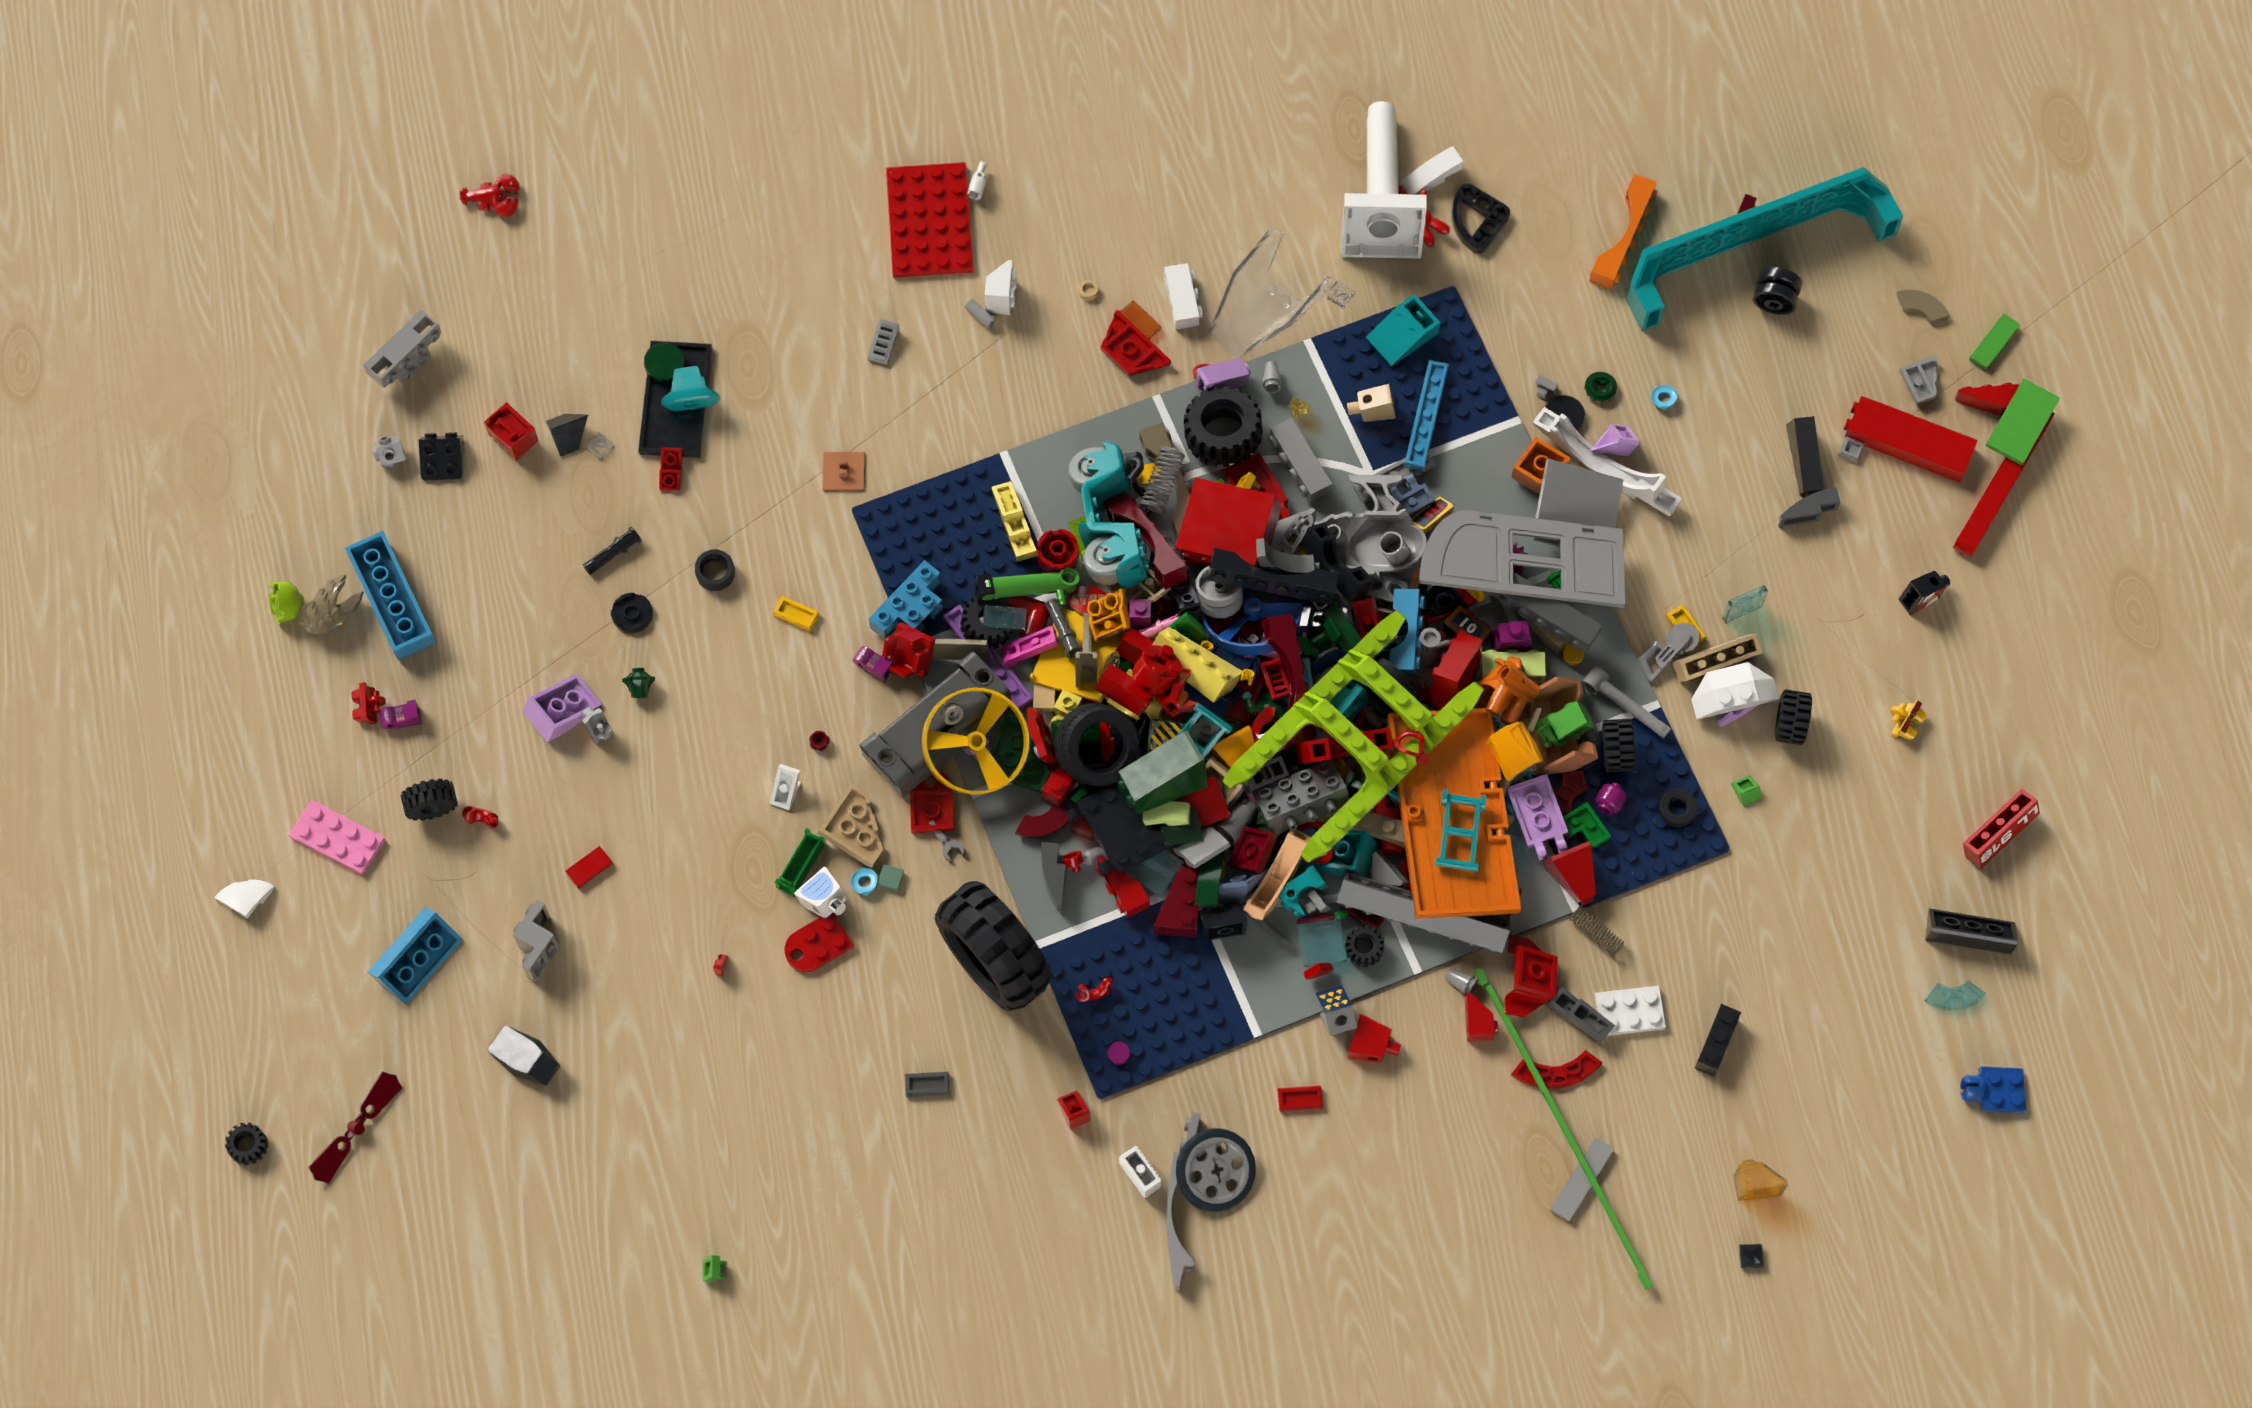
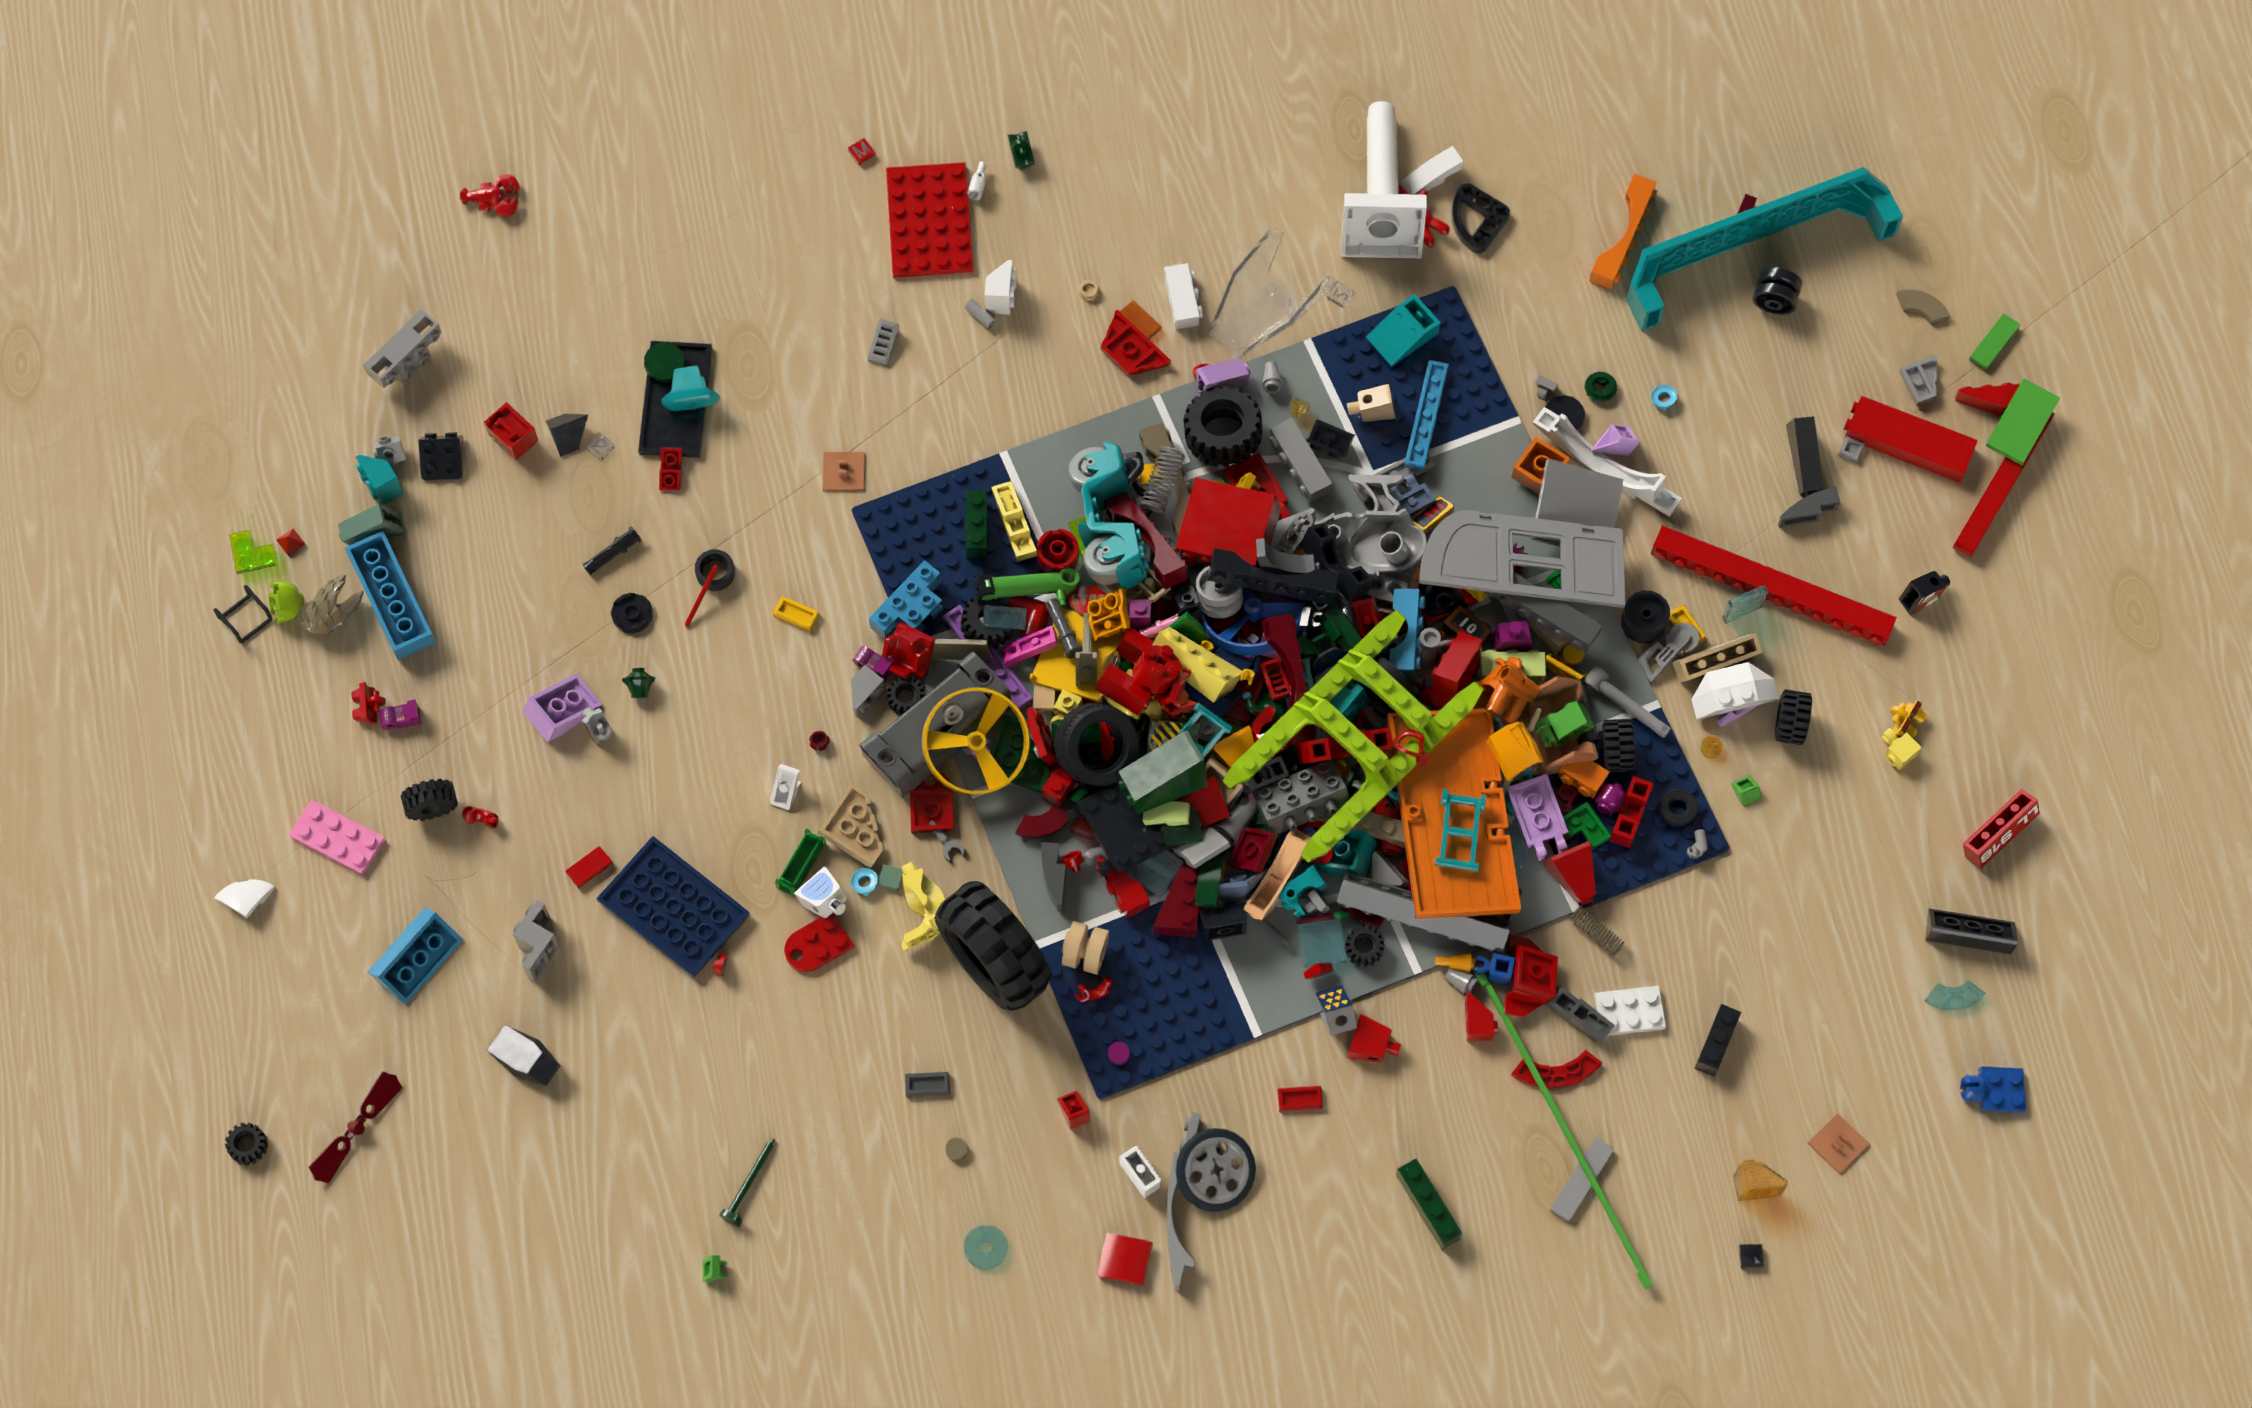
none -> black piece [213,585,273,643]
none -> clear neon green plate [229,530,278,575]
none -> red slope [276,528,305,556]
none -> sand green slope [338,504,406,545]
none -> teal slope [355,455,404,505]
none -> dark blue plate [596,836,750,978]
none -> red axle [685,565,718,627]
none -> dark green piece [719,1138,775,1227]
none -> red tile [848,138,876,165]
none -> light grey slope [851,665,885,717]
none -> black tyre [887,676,925,716]
none -> light yellow hips [901,862,945,951]
none -> dark tan tile [945,1138,968,1161]
none -> clear light blue tile [964,1225,1008,1270]
none -> dark green arch [966,490,988,558]
none -> dark green hips [1008,131,1035,170]
none -> tan wheel [1062,921,1110,975]
none -> red slope [1097,1233,1153,1286]
none -> black bracket [1306,419,1355,460]
none -> dark green brick [1396,1158,1462,1250]
none -> light orange cone [1435,953,1475,974]
none -> blue brick [1474,953,1515,986]
none -> yellow slope [1545,653,1586,682]
none -> orange slope [1558,760,1609,799]
none -> red arch [1610,776,1654,848]
none -> black wheel [1621,590,1670,644]
none -> red brick [1651,525,1897,646]
none -> light grey arm [1687,830,1707,859]
none -> clear yellow tile [1700,736,1723,759]
none -> nougat piece [1807,1113,1869,1174]
none -> light yellow brick [1882,728,1922,770]

